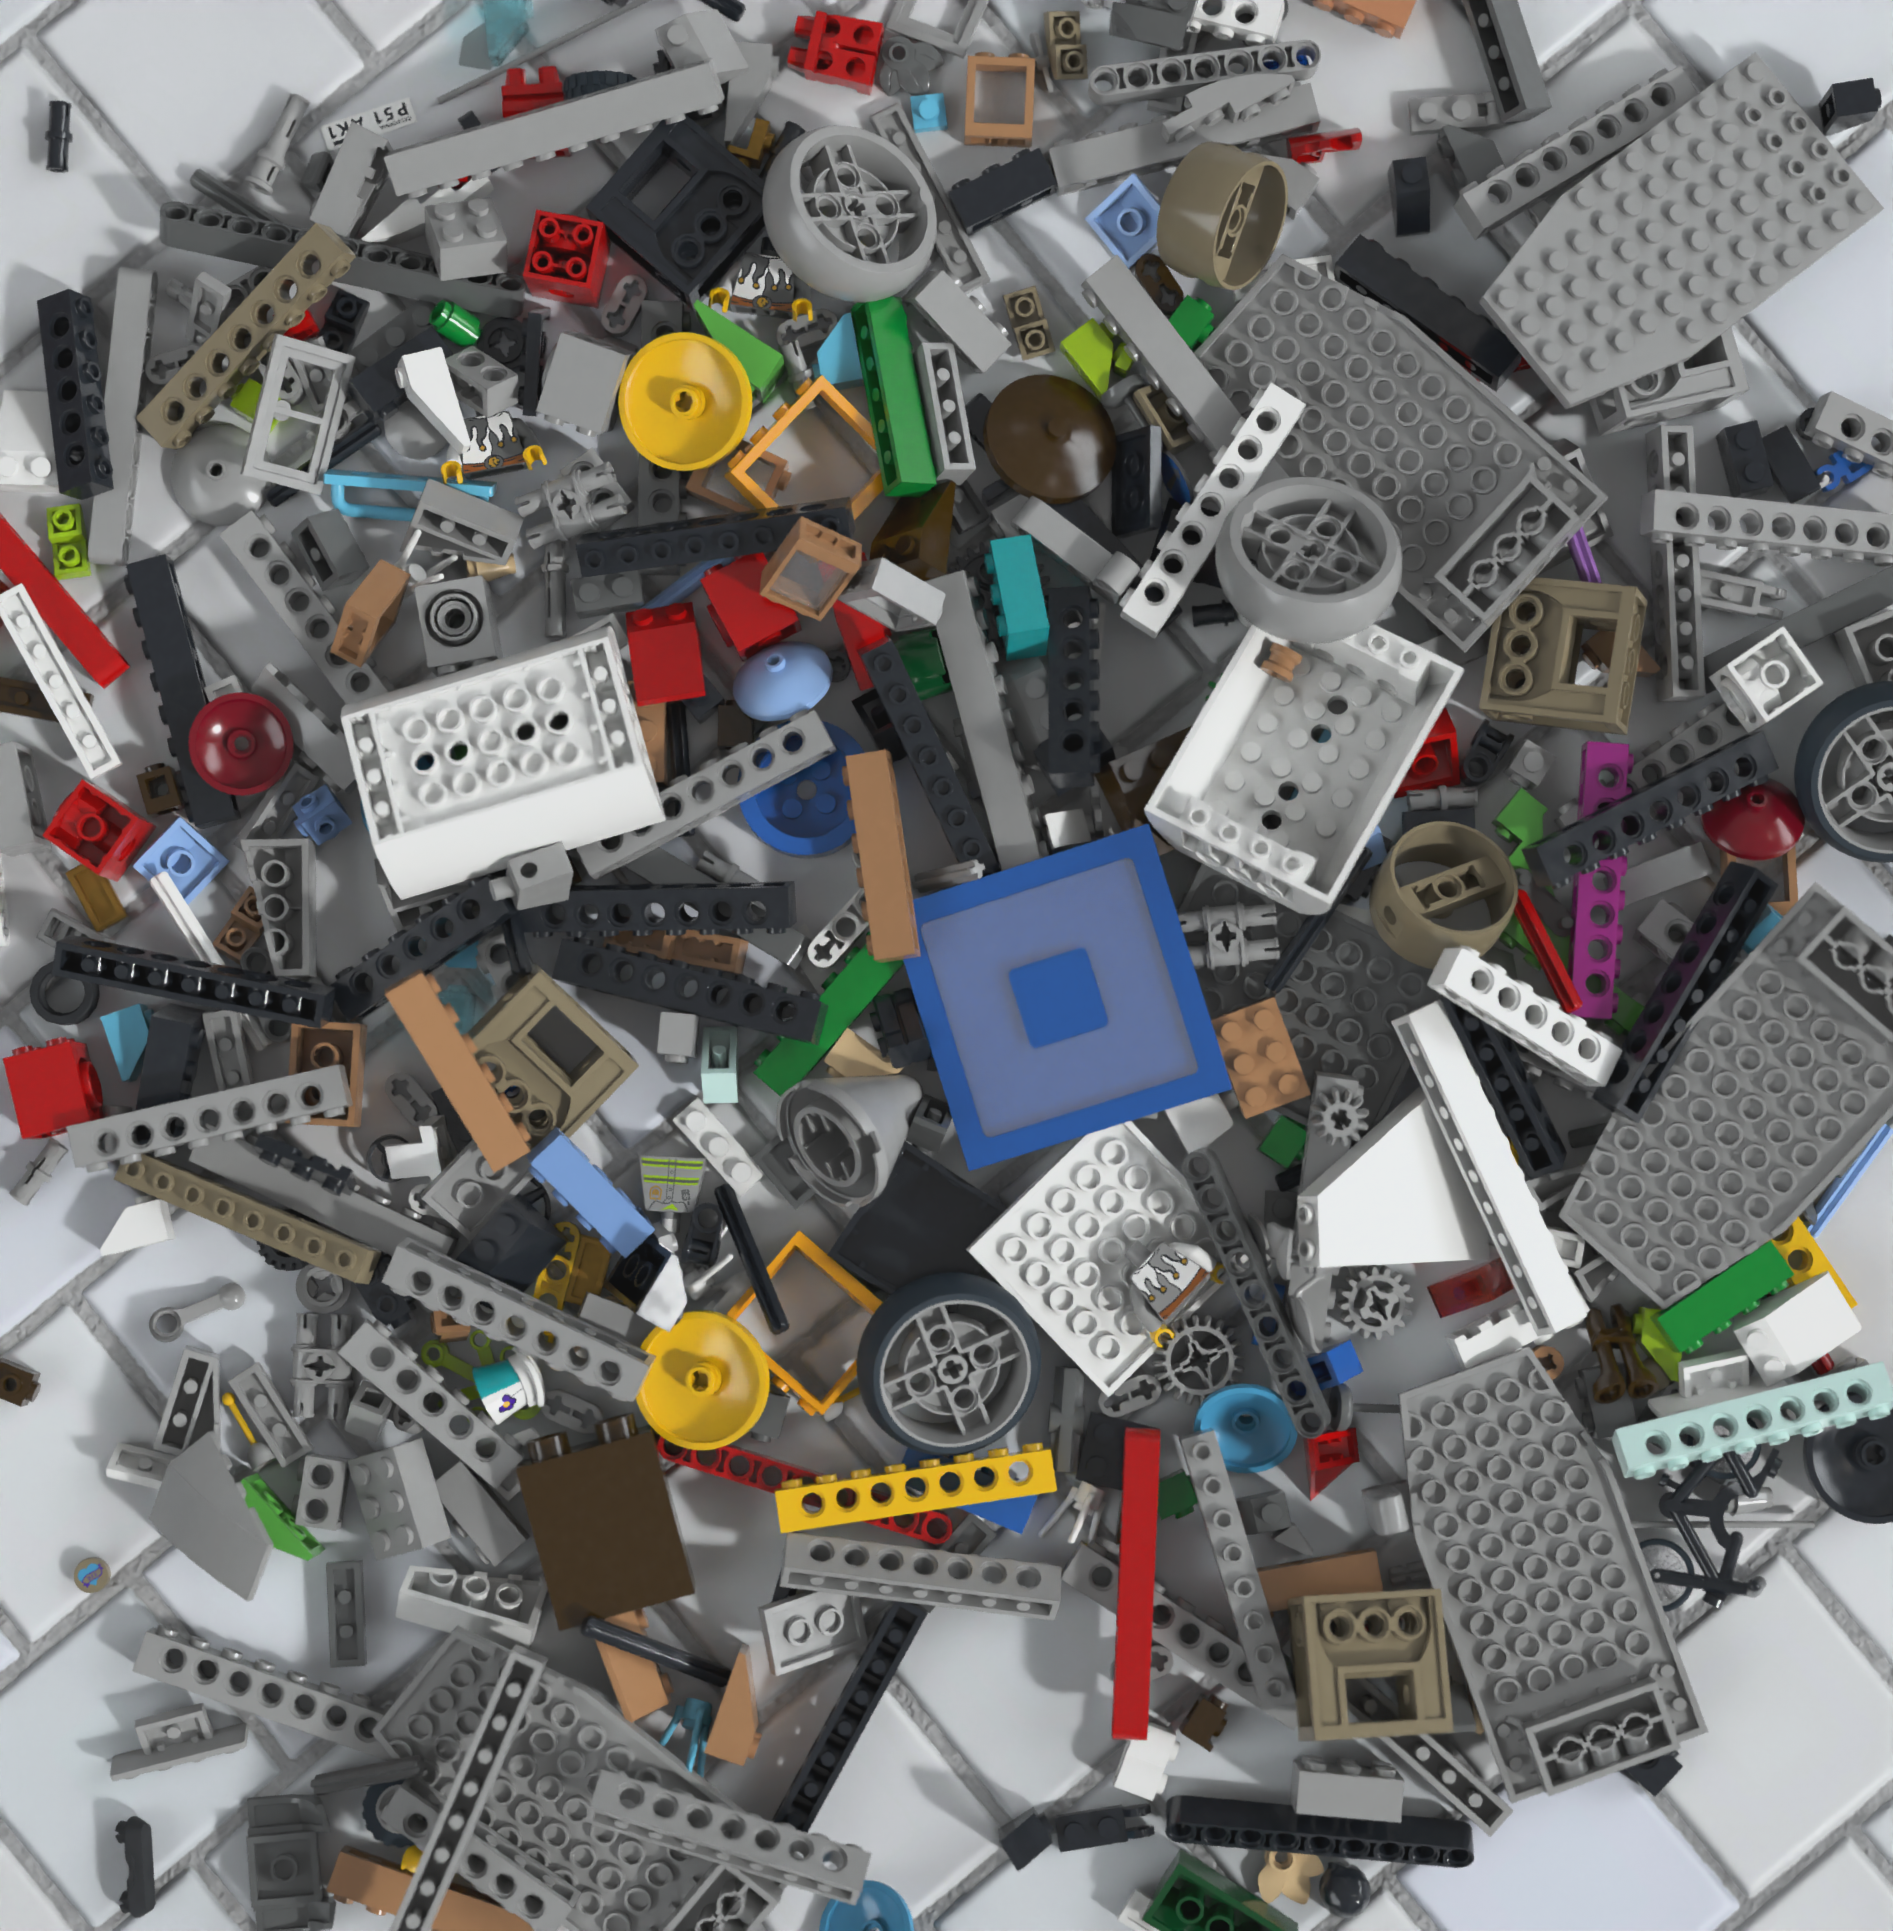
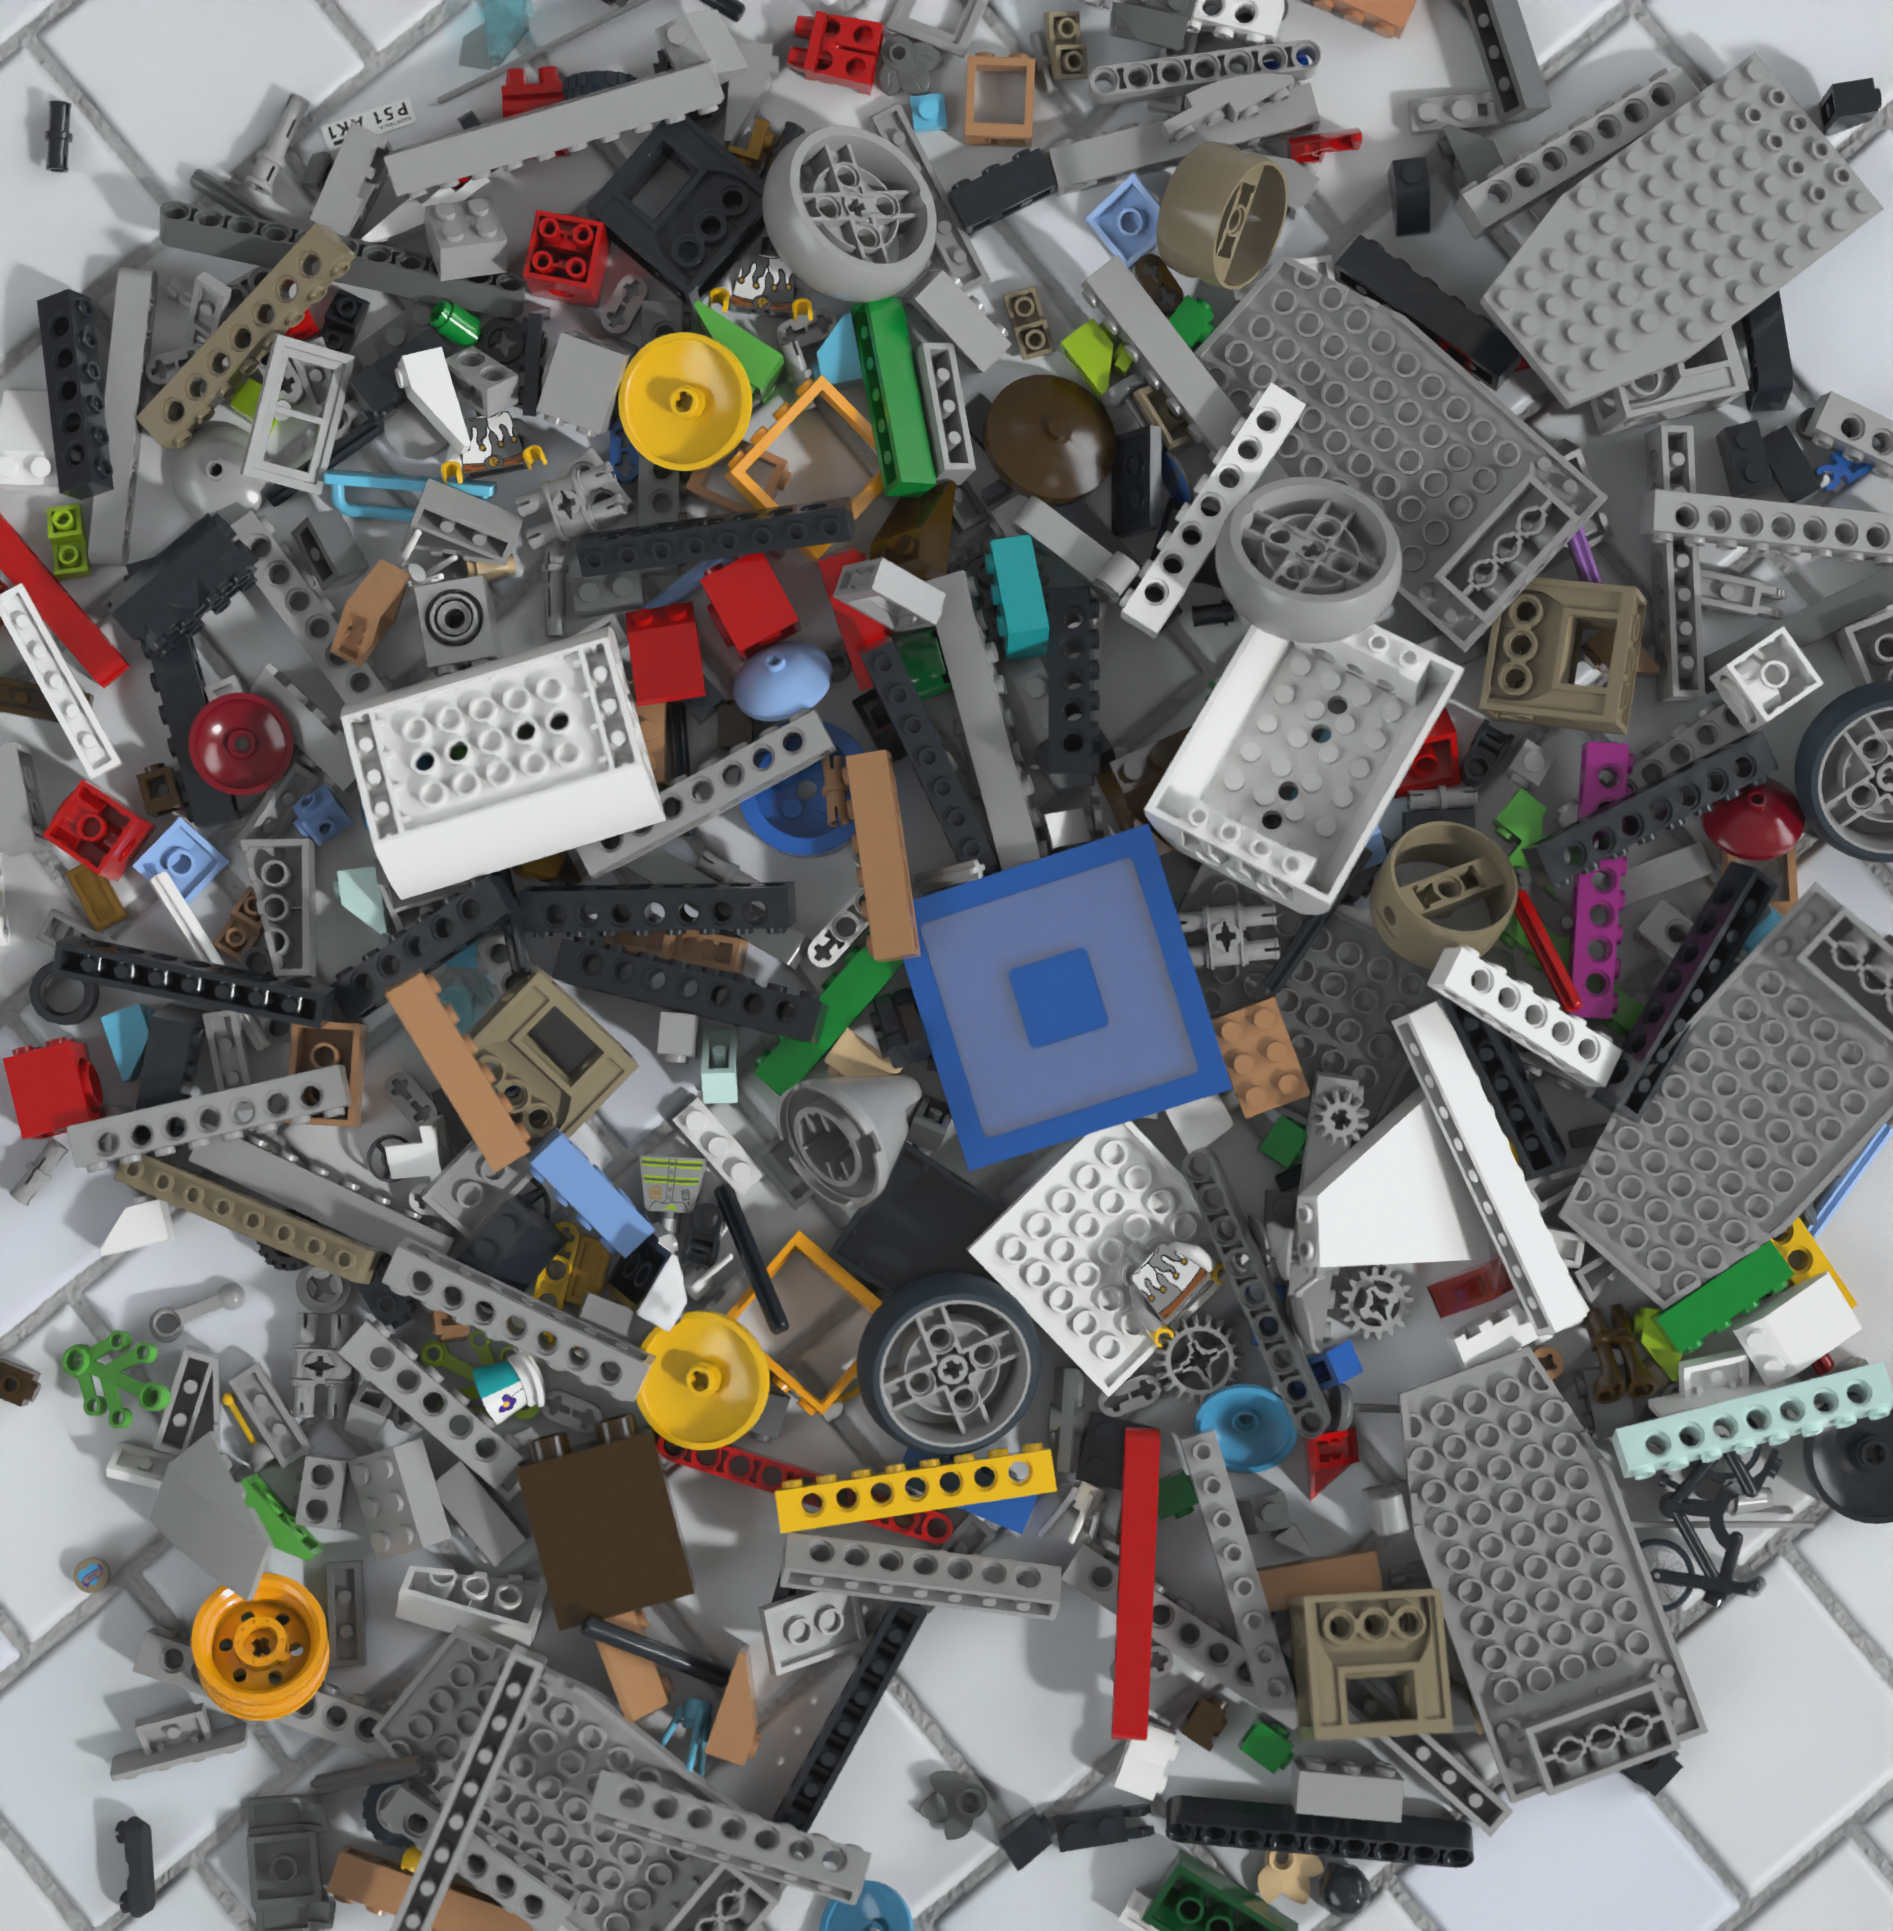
black wing [254,1133,356,1196] -> none
light grey torso [489,842,573,910] -> none
medium nougat window [760,516,862,622] -> none
medium nougat wheel [1260,643,1303,683] -> none
none -> bright green plant [62,1330,171,1429]
none -> black brick [102,513,259,659]
none -> light orange wheel [191,1573,330,1721]
none -> light aqua slope [333,866,392,936]
none -> blue beam [610,419,639,485]
none -> medium nougat pin [821,755,849,827]
none -> dark grey plate [919,1770,987,1840]
none -> green brick [1237,1716,1294,1774]
none -> black beam [1742,291,1793,412]

